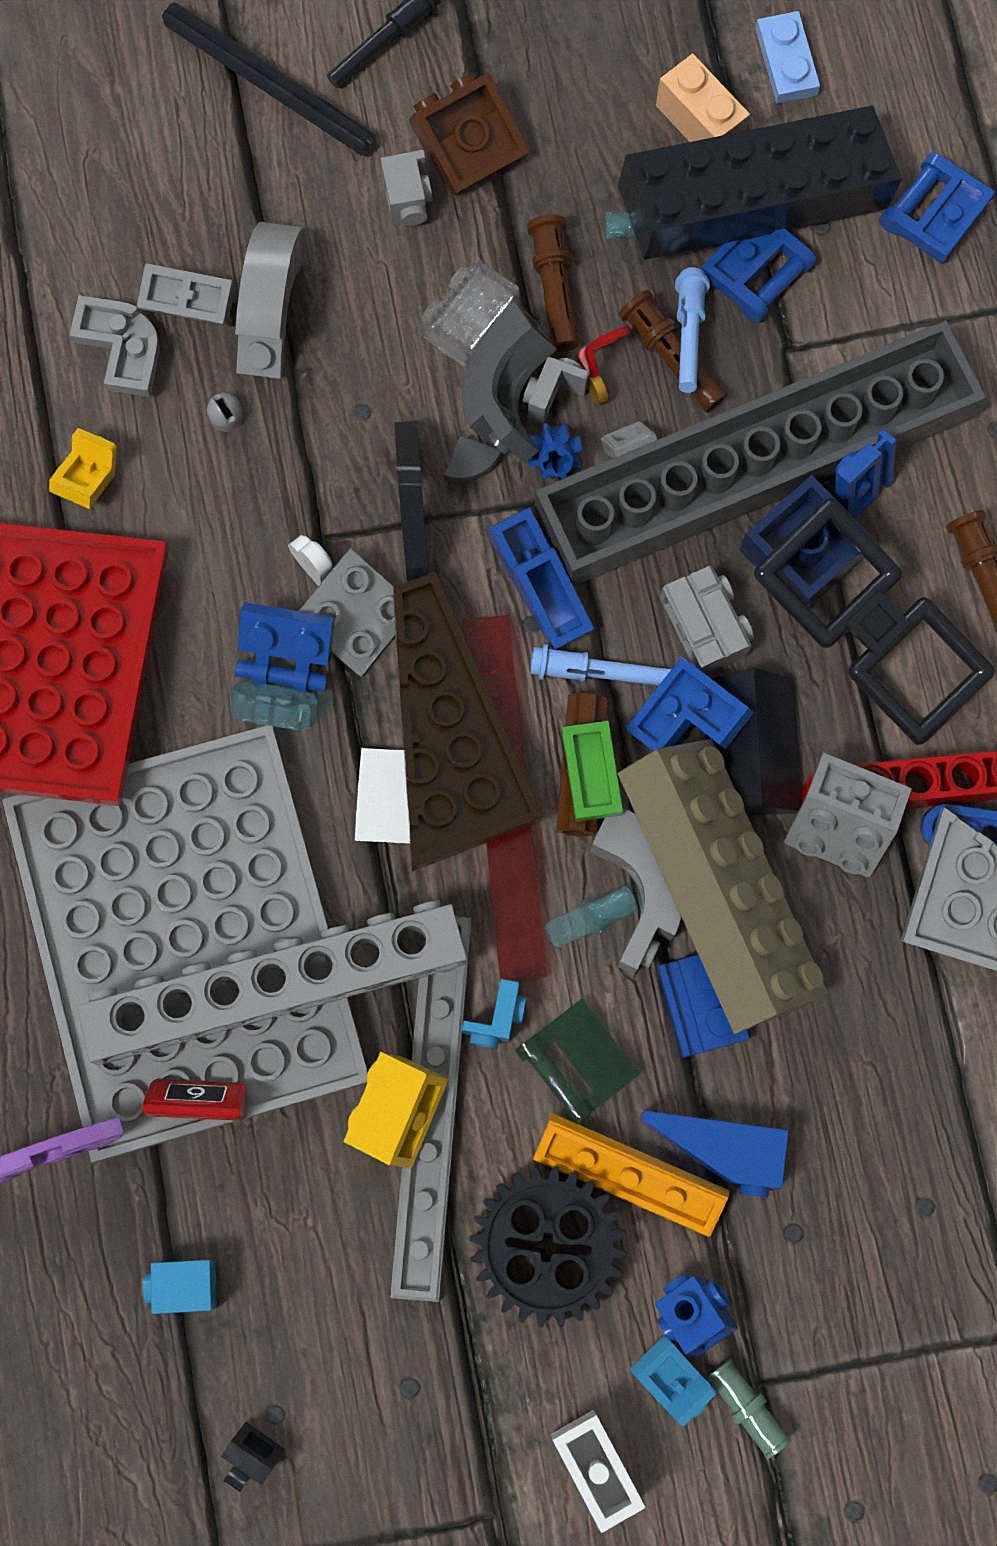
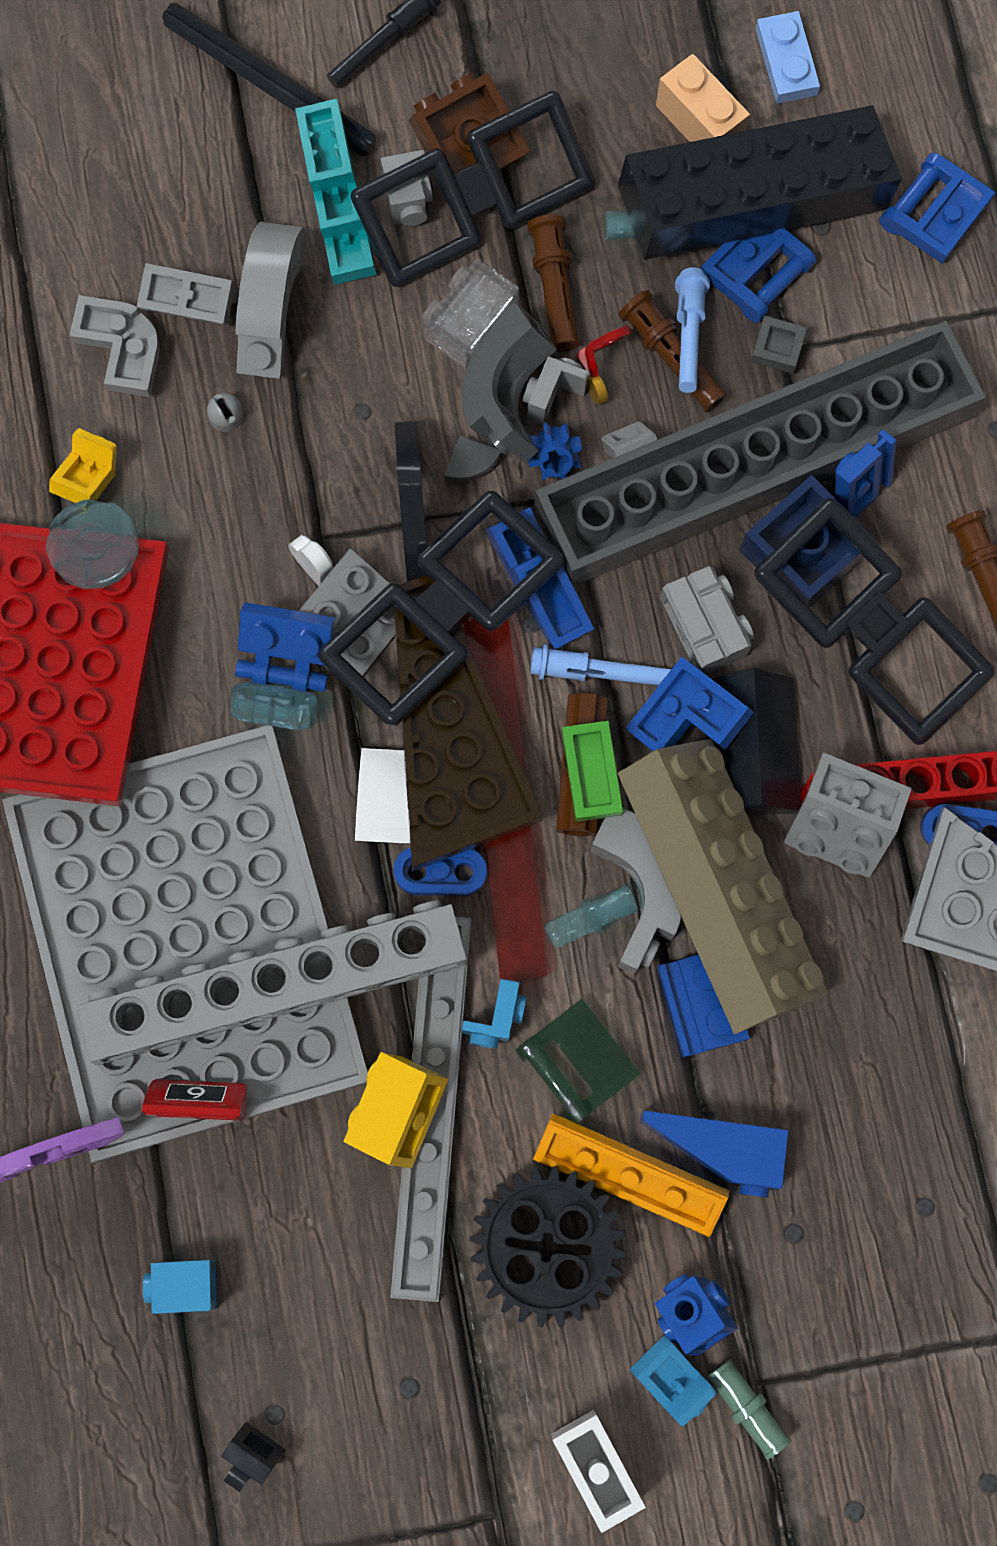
none -> clear light blue tile [46,500,139,589]
none -> teal slope [295,98,377,285]
none -> black bar [318,491,566,727]
none -> black bar [350,91,595,287]
none -> blue plate [393,848,487,897]
none -> dark grey plate [751,316,807,374]

